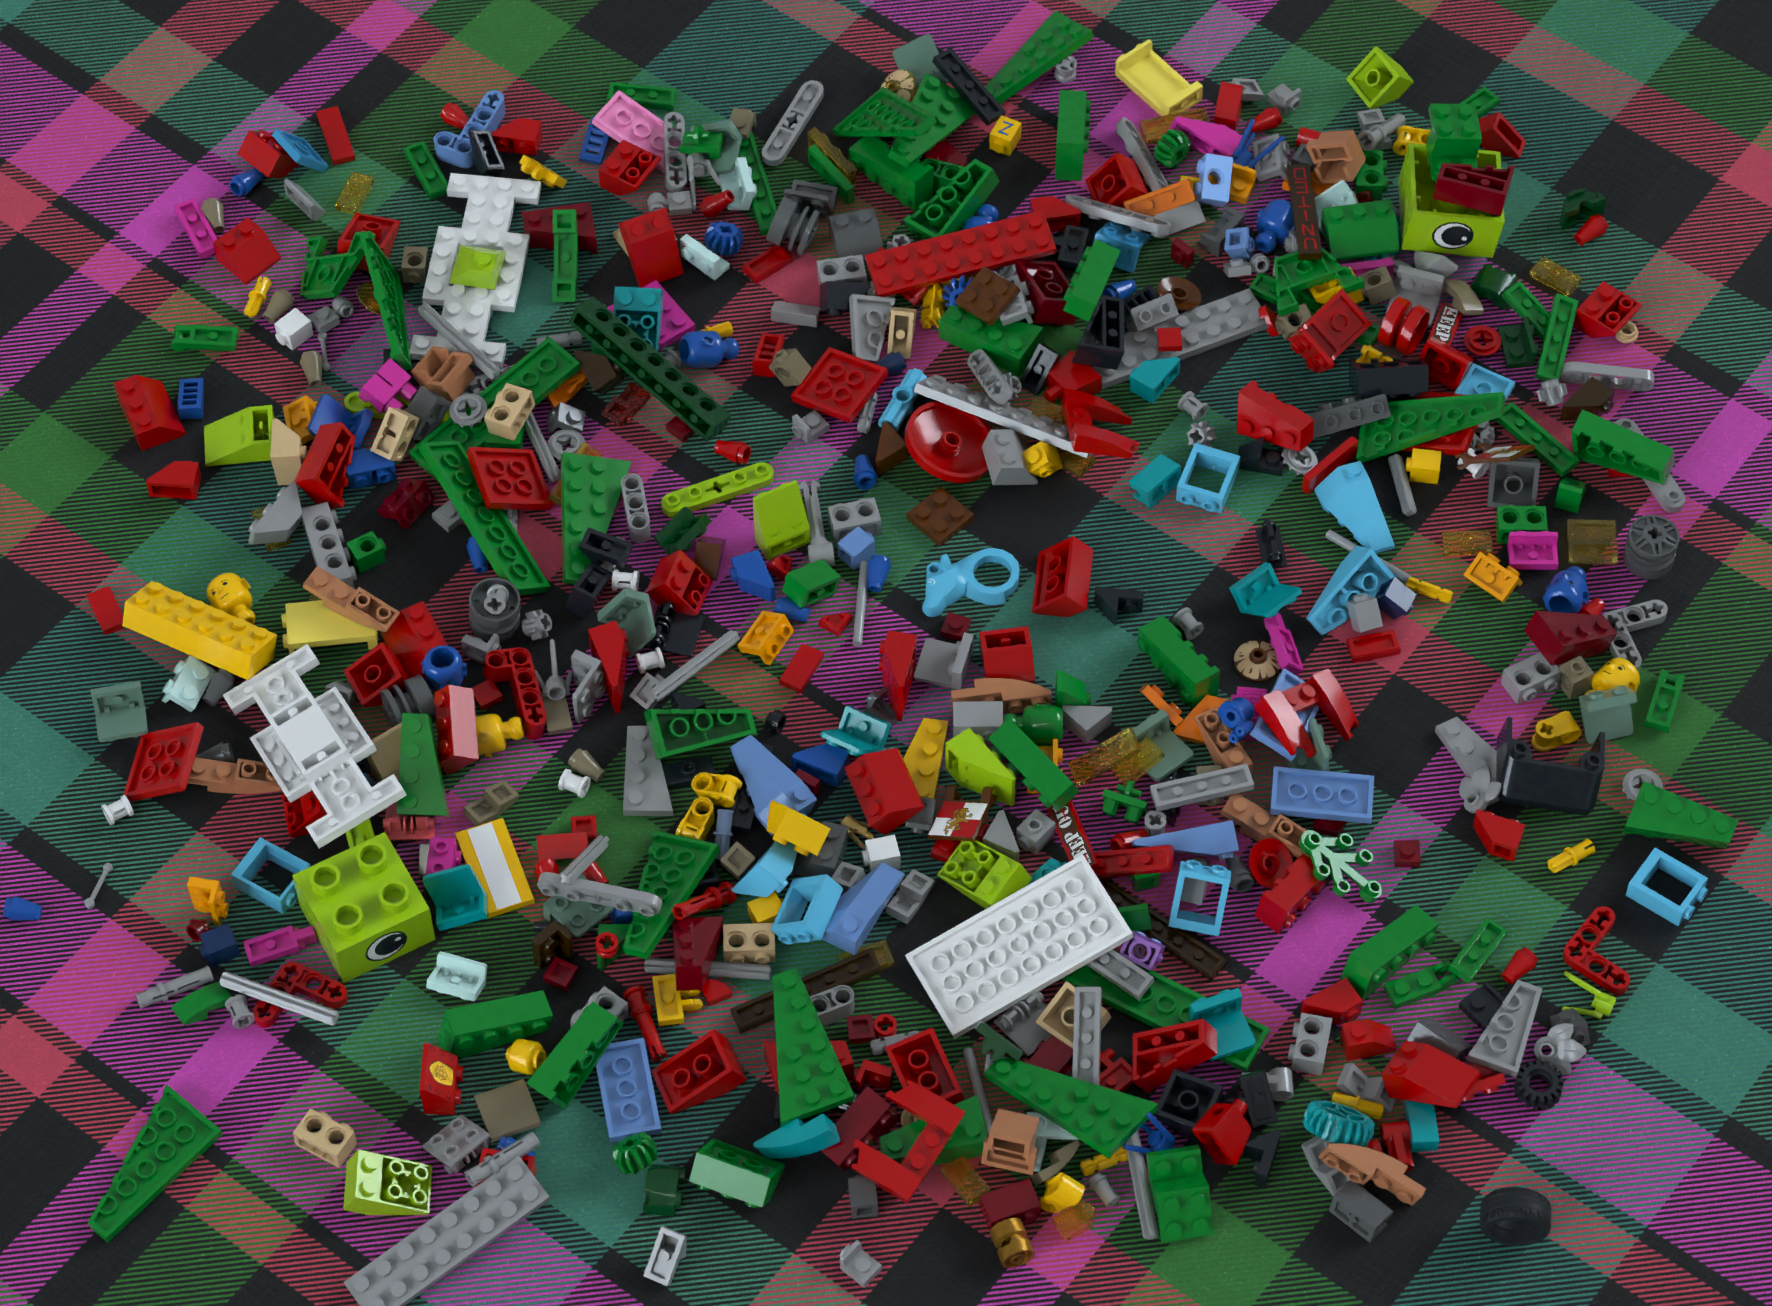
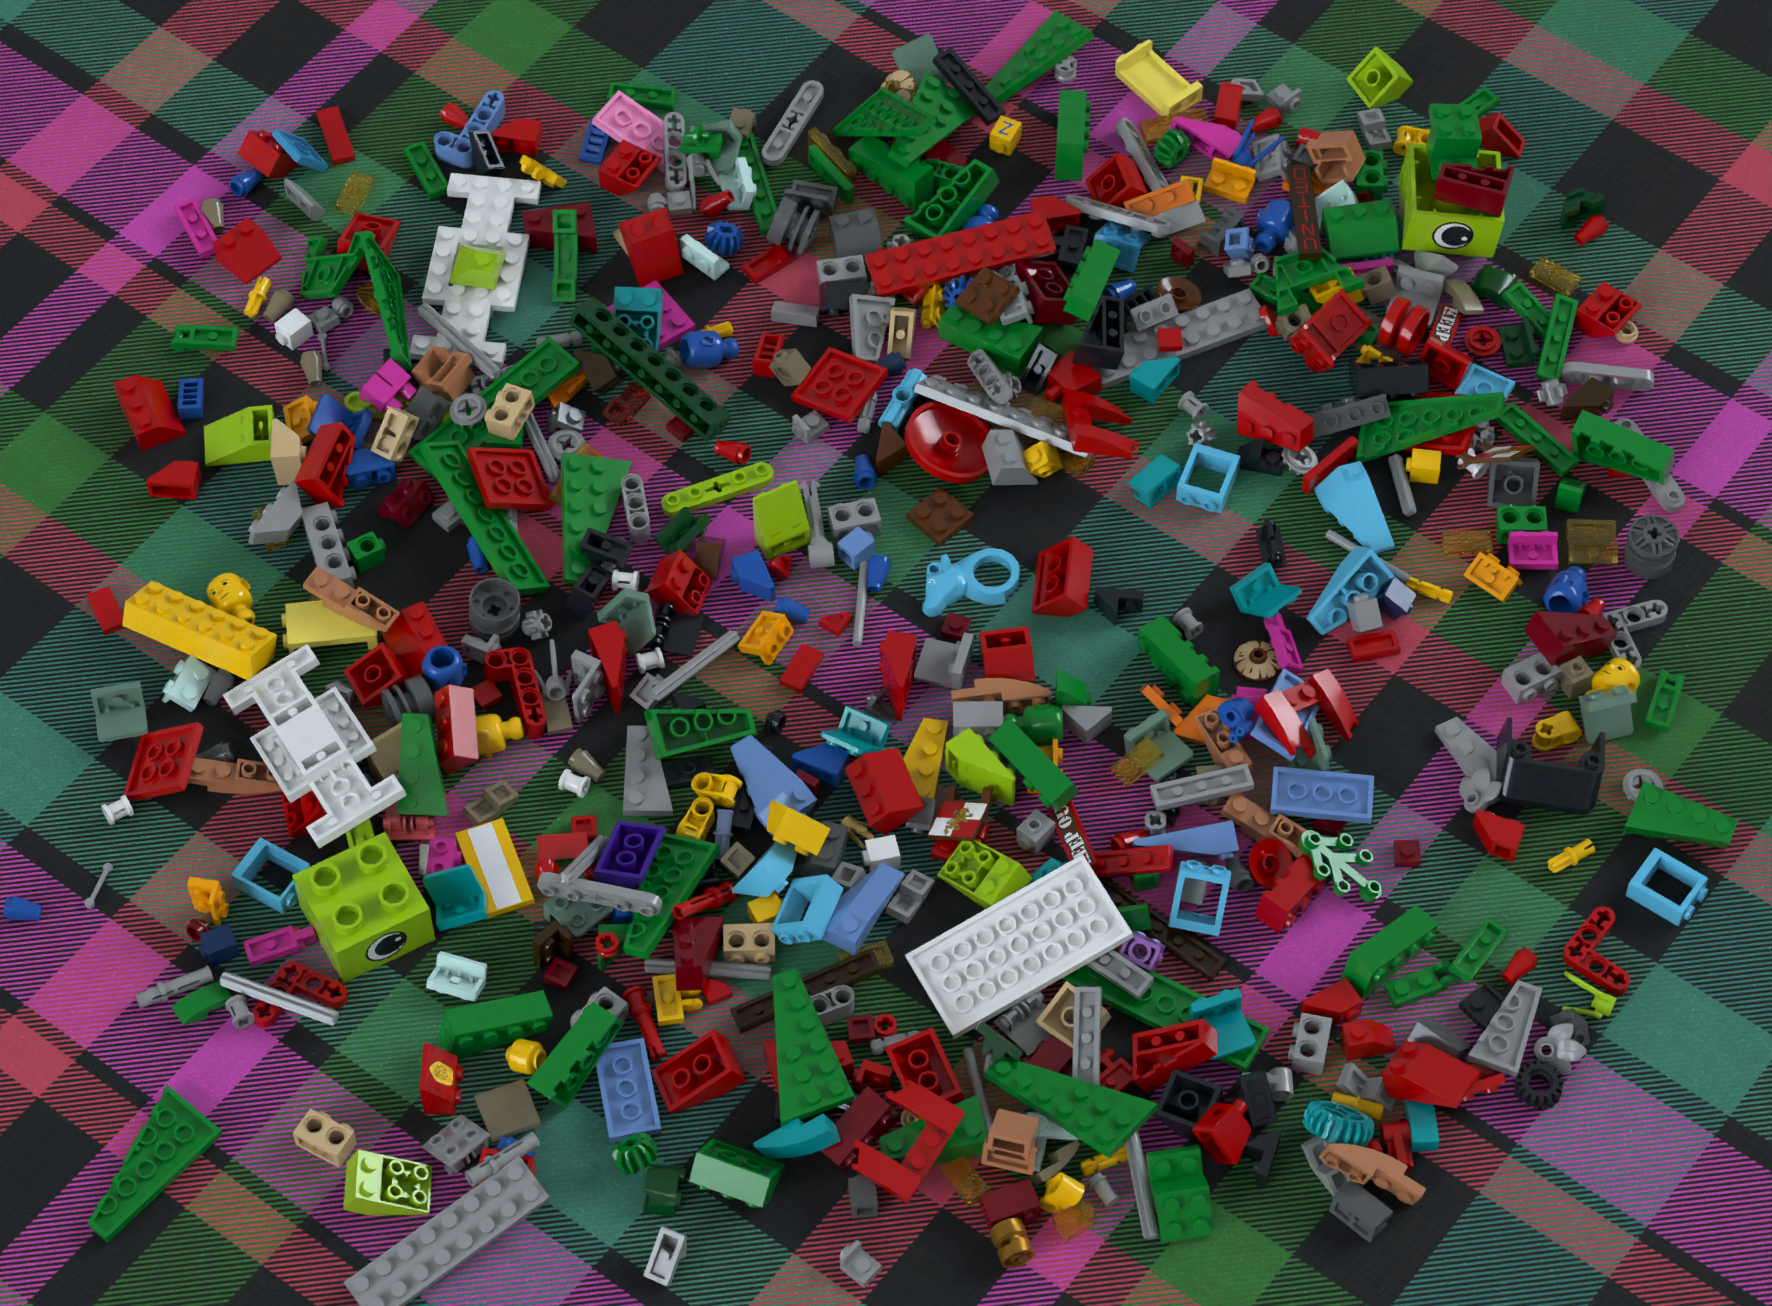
dark tan brick [401,246,430,283] -> none
light grey bush [484,584,509,614] -> none
green brick [782,559,842,609] -> none
light grey slope [983,810,1020,863] -> none
clear yellow plate [1068,727,1142,786] -> none
green hips [1102,780,1149,825] -> none
blue plant [1123,1112,1175,1154] -> none
light blue brick [1194,153,1233,207] -> none
light grey pin [1357,113,1406,151] -> none
black tyre [1480,1187,1551,1246] -> none
none -> dark purple slope [594,820,666,889]

